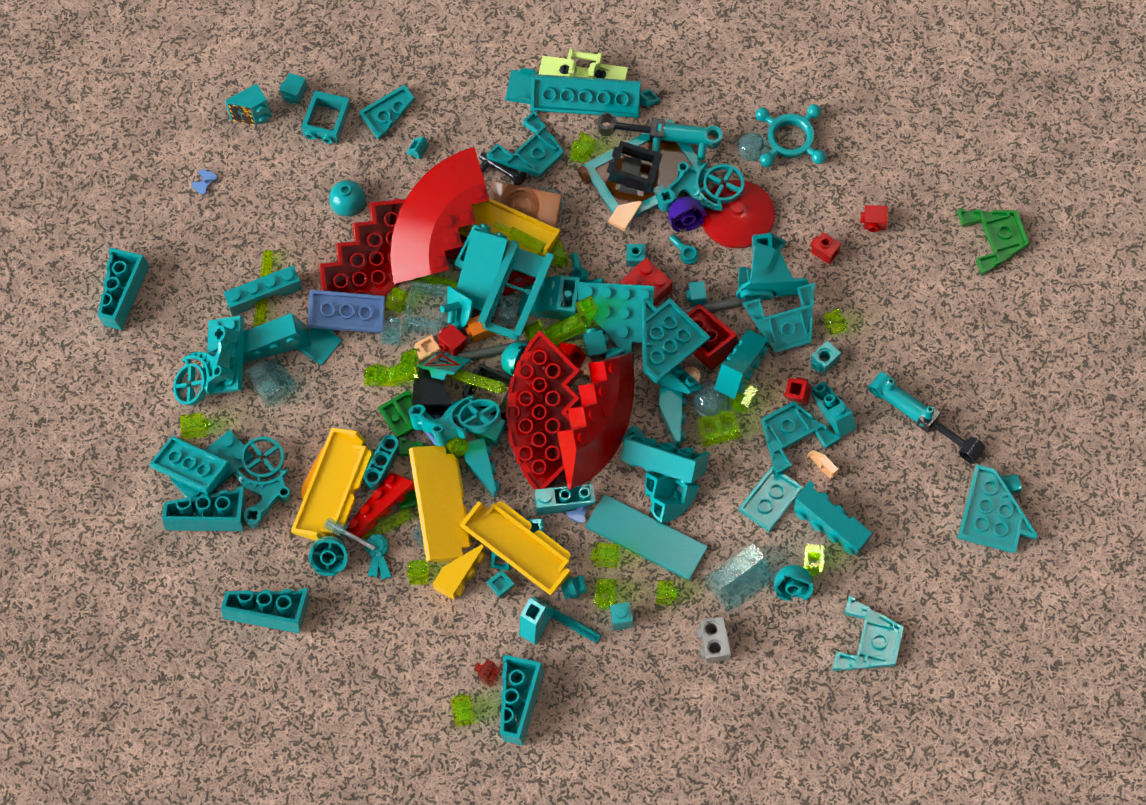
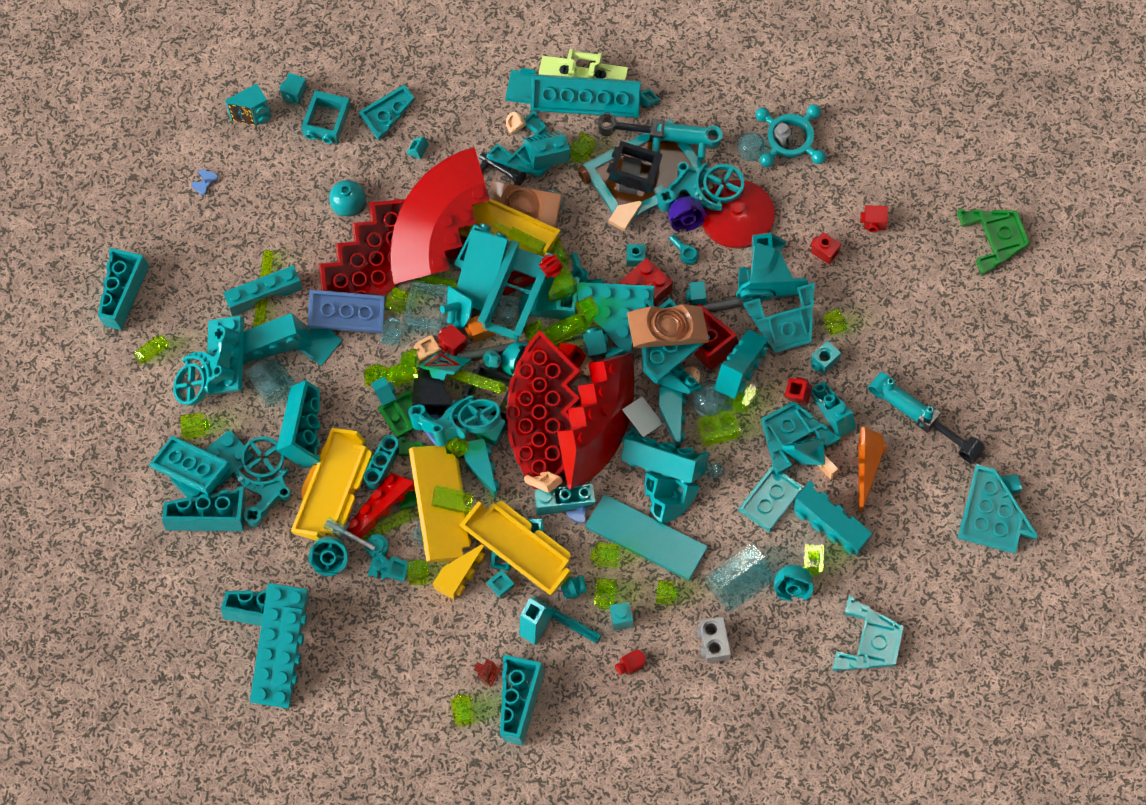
none -> clear neon green beam [134,334,169,364]
none -> teal plate [250,583,308,709]
none -> teal wedge [276,380,320,468]
none -> teal plate [371,376,396,406]
none -> teal plate [373,554,410,582]
none -> clear neon green tile [431,485,474,514]
none -> teal hinge [483,350,502,369]
none -> light nougat tile [506,112,527,134]
none -> teal slope [523,131,570,170]
none -> light nougat tile [524,471,562,493]
none -> red gear [539,254,564,278]
none -> clear neon green slope [549,261,577,302]
none -> red arm [615,650,645,675]
none -> white sticker [622,396,662,437]
none -> nougat slope [627,304,709,348]
none -> clear light blue bush [706,463,725,478]
none -> light grey arm [774,123,791,148]
none -> teal slope [782,438,825,465]
none -> orange wedge [858,427,886,513]

